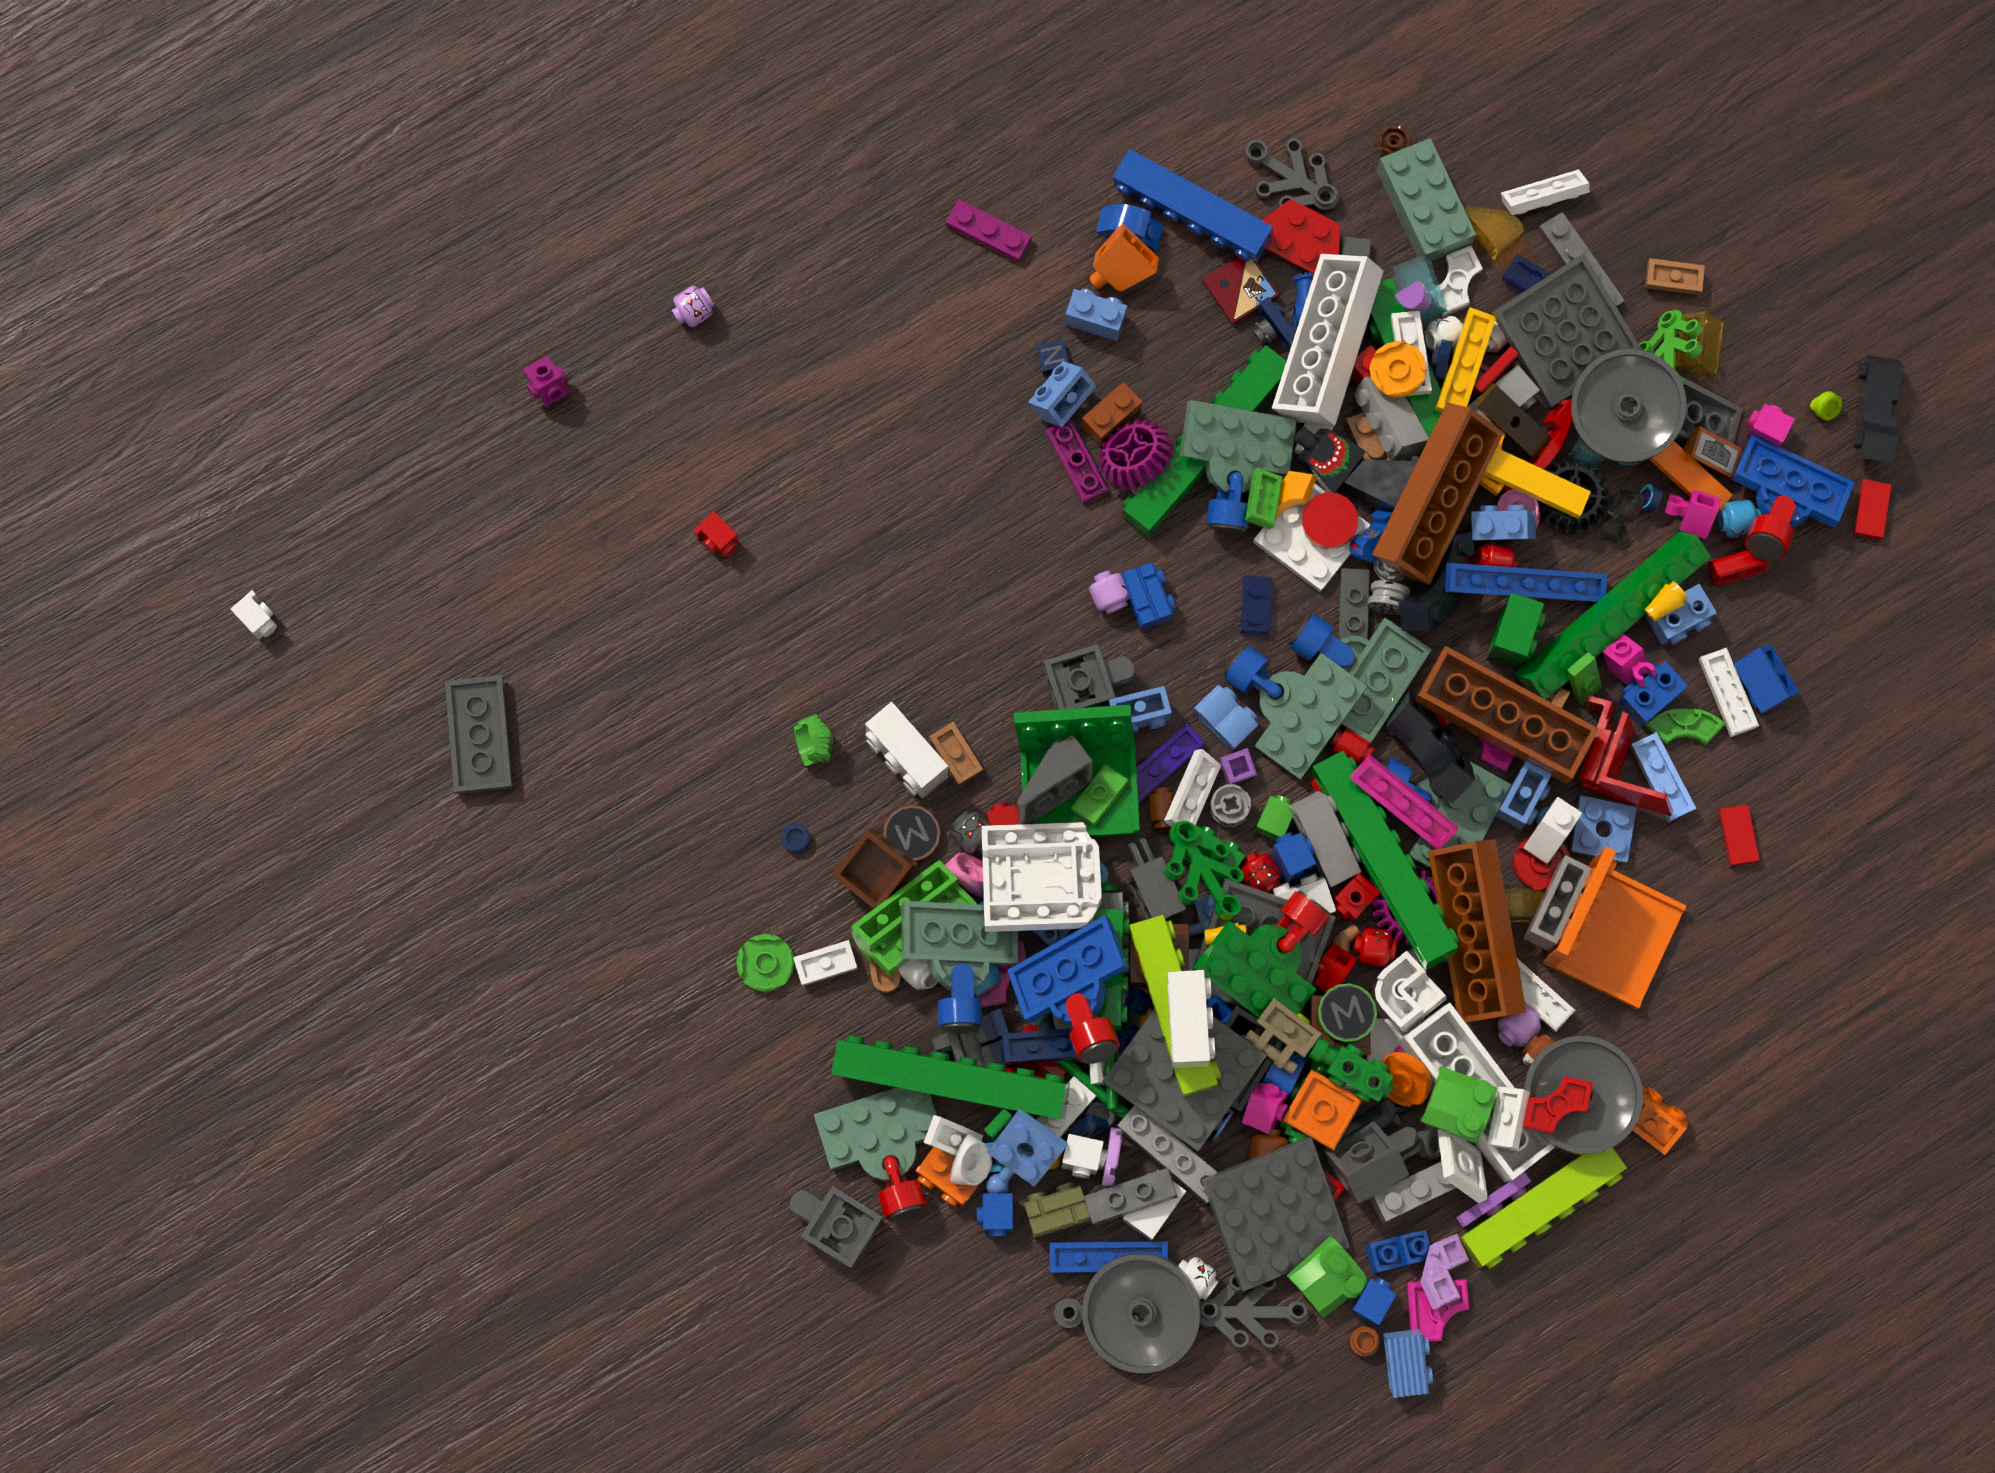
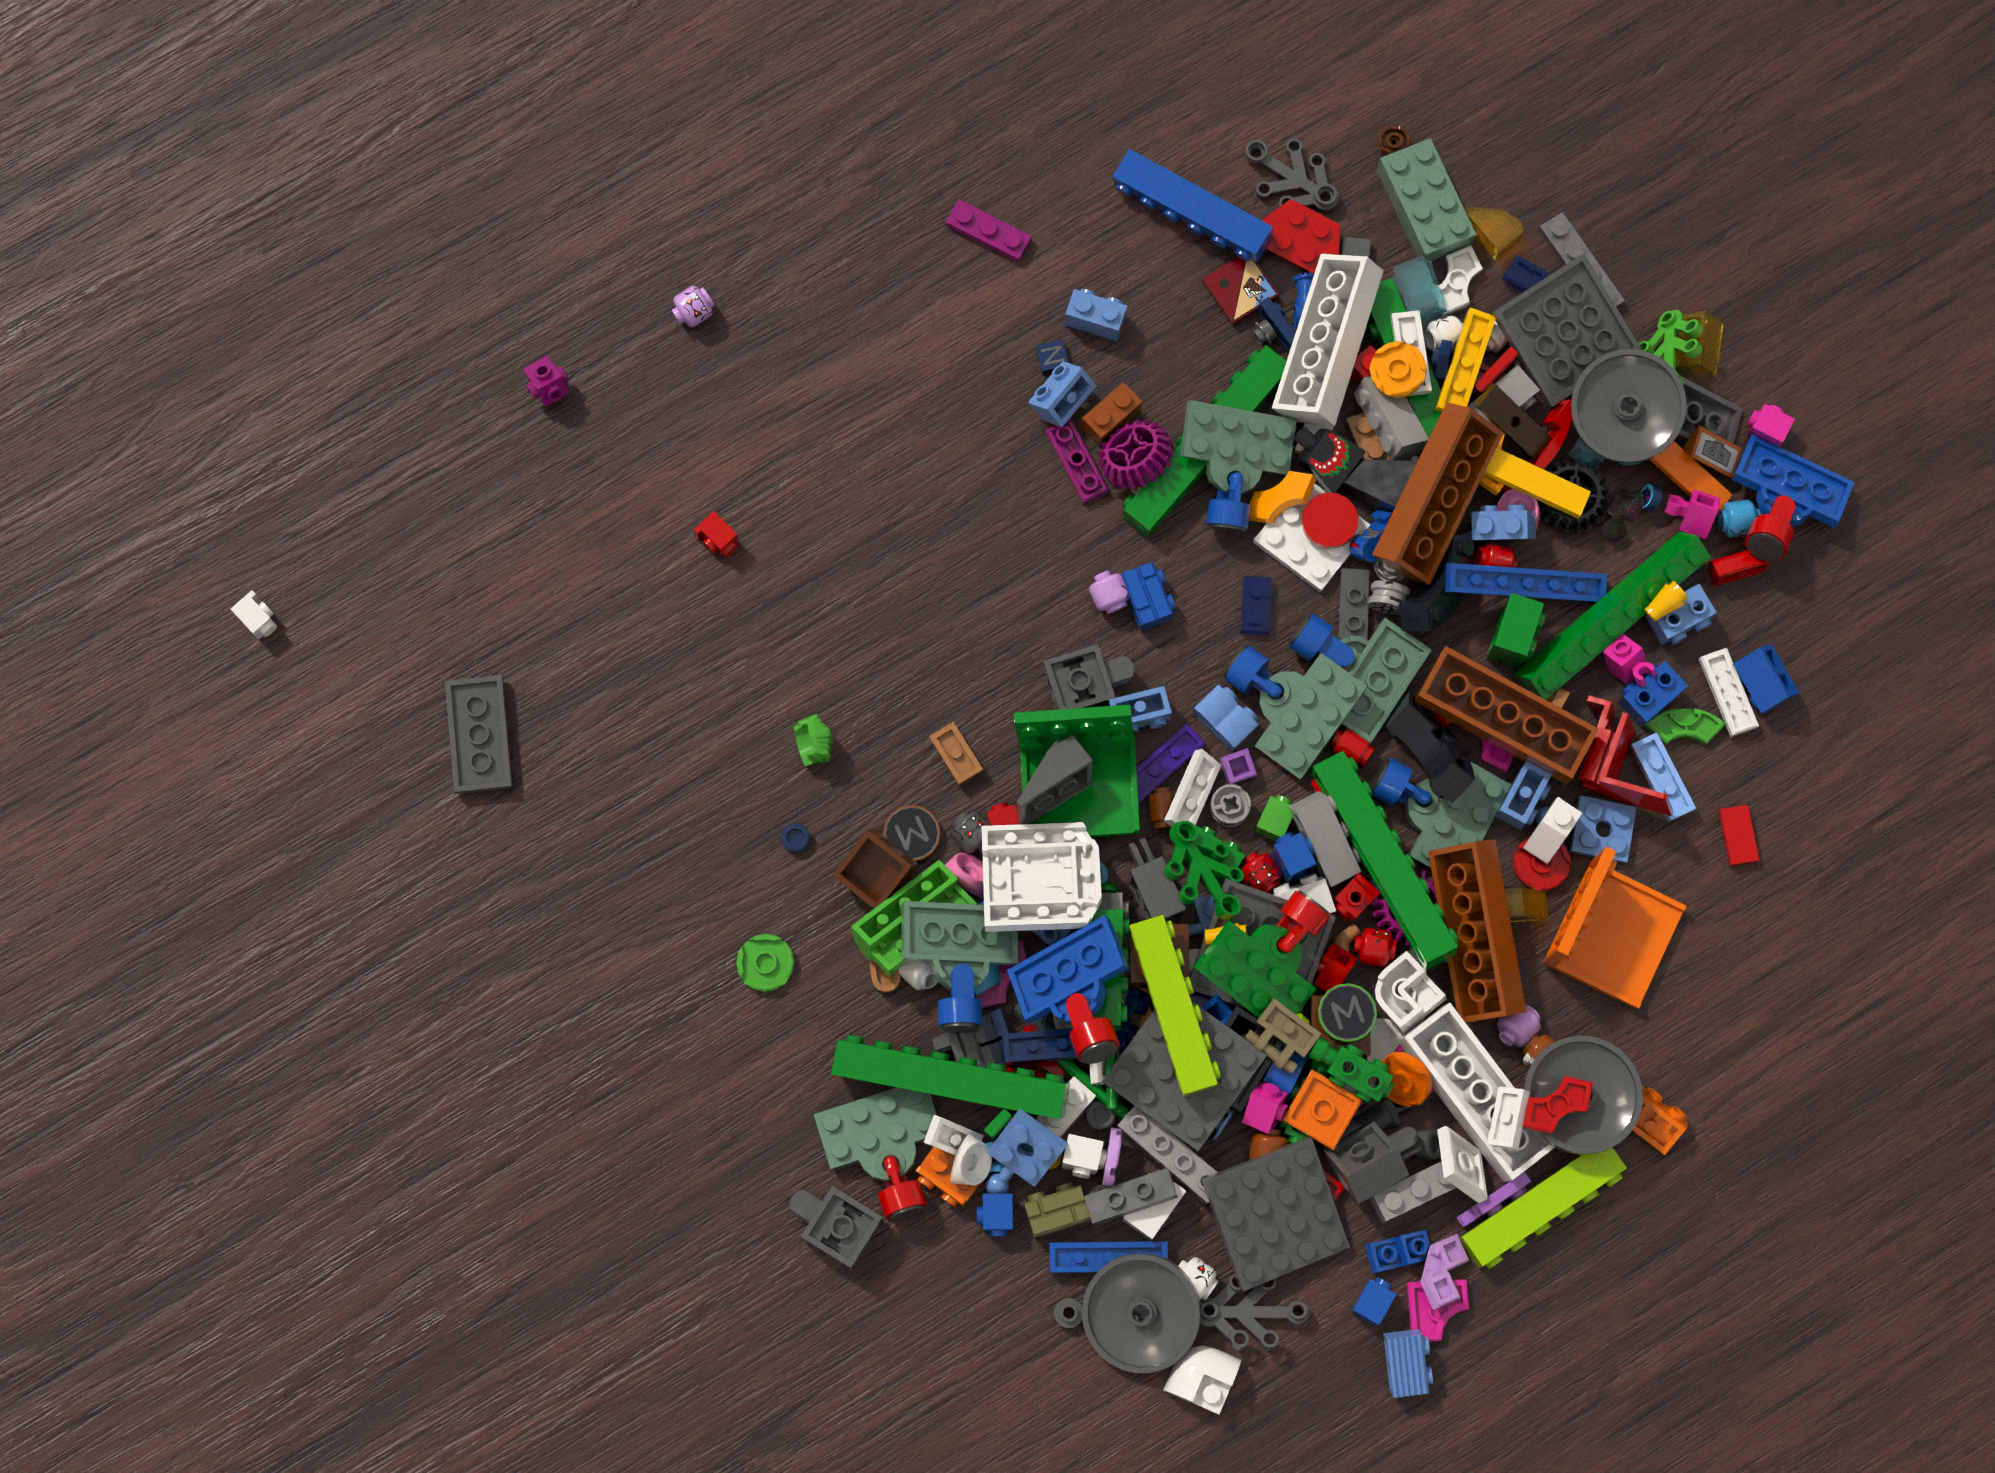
white plate [793,940,858,986] -> none
white brick [865,702,948,799] -> none
dark blue tile [1068,1114,1110,1139] -> none
bright green plate [1071,765,1129,827] -> none
orange torso [1090,223,1159,292] -> none
blue brick [1096,204,1164,251] -> none
white brick [1167,970,1215,1069] -> none
bright green plate [1245,468,1282,529] -> none
bright green slope [1287,1236,1368,1318] -> none
dark pink plate [1350,755,1458,849] -> none
dark orange plate [1350,1326,1380,1357] -> none
medium lavender brick [1395,281,1431,313] -> none
bright green slope [1420,1066,1497,1143] -> none
white plate [1501,170,1590,215] -> none
white plate [1517,959,1575,1033] -> none
light grey brick [1524,855,1592,952] -> none
bright green plate [1567,652,1602,705] -> none
medium nougat plate [1645,258,1705,295] -> none
lime tile [1810,391,1842,421] -> none
black brick [1852,355,1904,463] -> none
red tile [1853,479,1891,540] -> none
none -> white brick [1163,1345,1241,1415]

